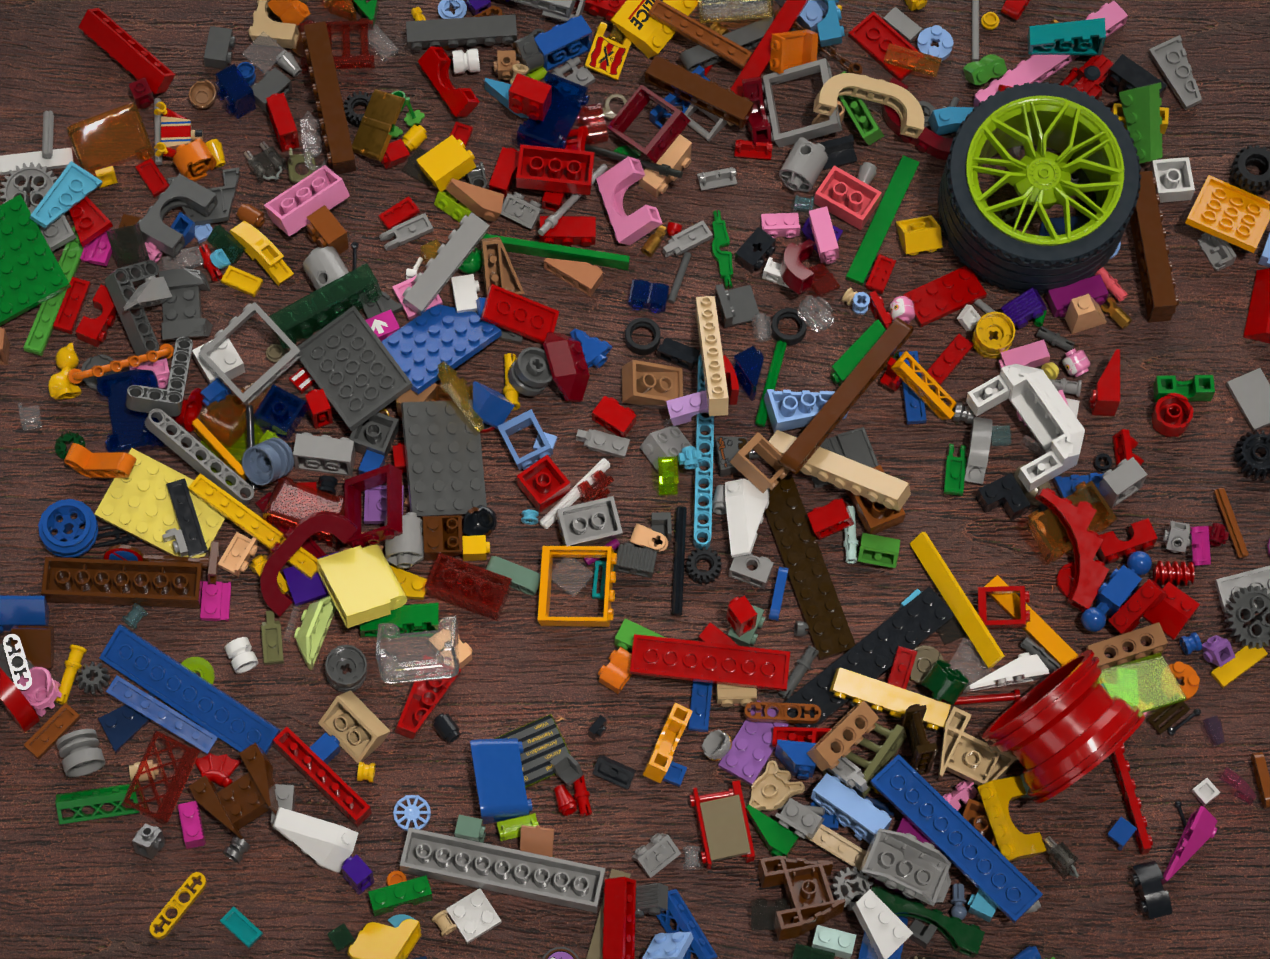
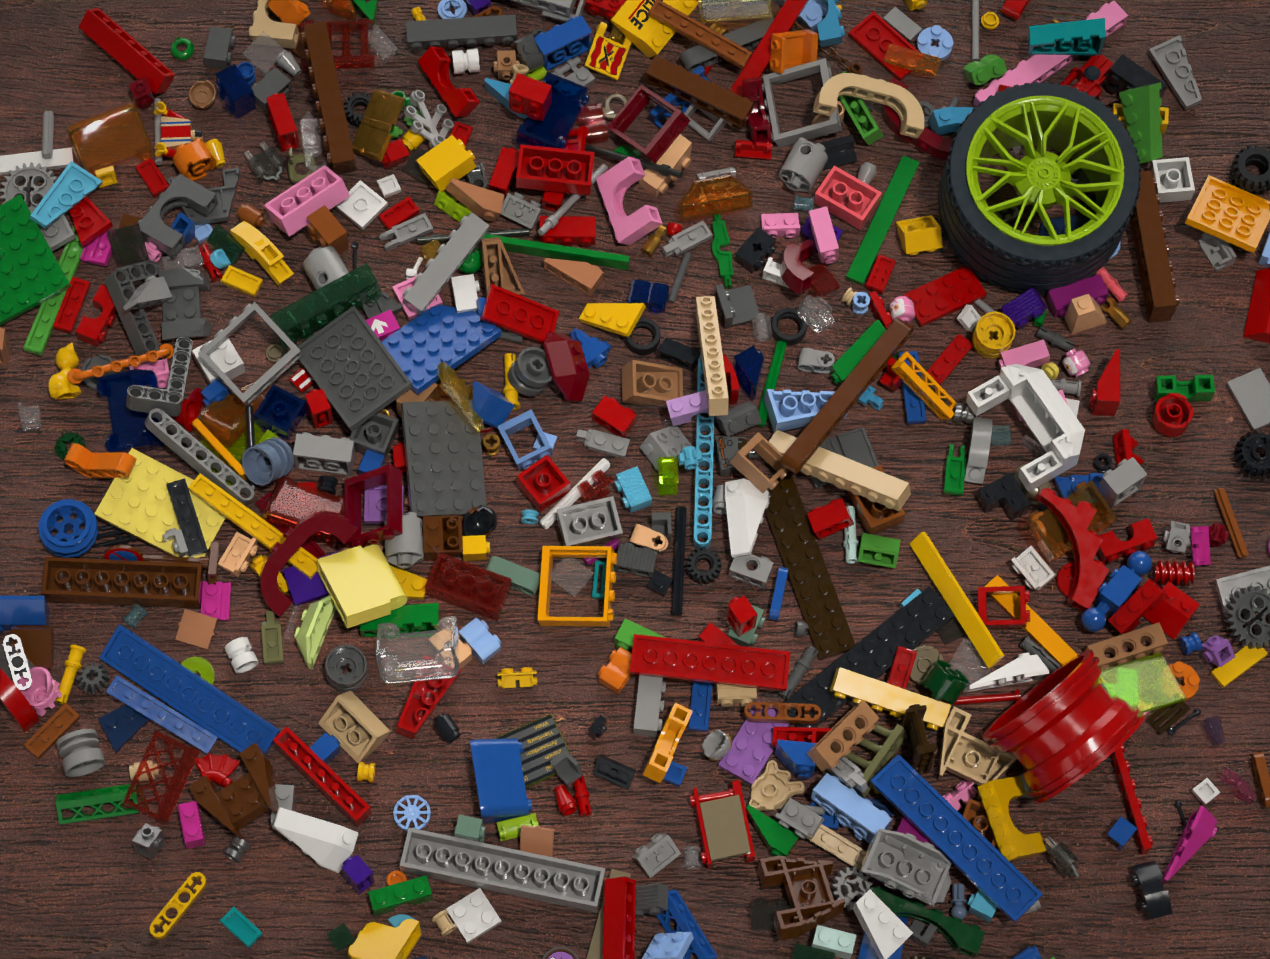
none -> green piece [171,37,195,60]
none -> nougat piece [175,609,218,649]
none -> white plate [335,180,388,231]
none -> white tile [377,174,401,199]
none -> light grey plant [404,90,454,148]
none -> pearl dark grey bar [417,228,529,245]
none -> light blue brick [458,618,502,664]
none -> pearl gold bush [483,433,500,457]
none -> yellow hinge [497,667,537,689]
none -> yellow wing [579,303,646,338]
none -> medium azure brick [614,466,652,513]
none -> light grey brick [633,675,666,737]
none -> black plate [647,570,673,597]
none -> clear orange wedge [678,174,753,221]
none -> dark grey brick [715,401,761,437]
none -> light grey piece [797,348,835,374]
none -> dark azure plate [857,386,884,411]
none -> white bracket [1011,546,1057,590]

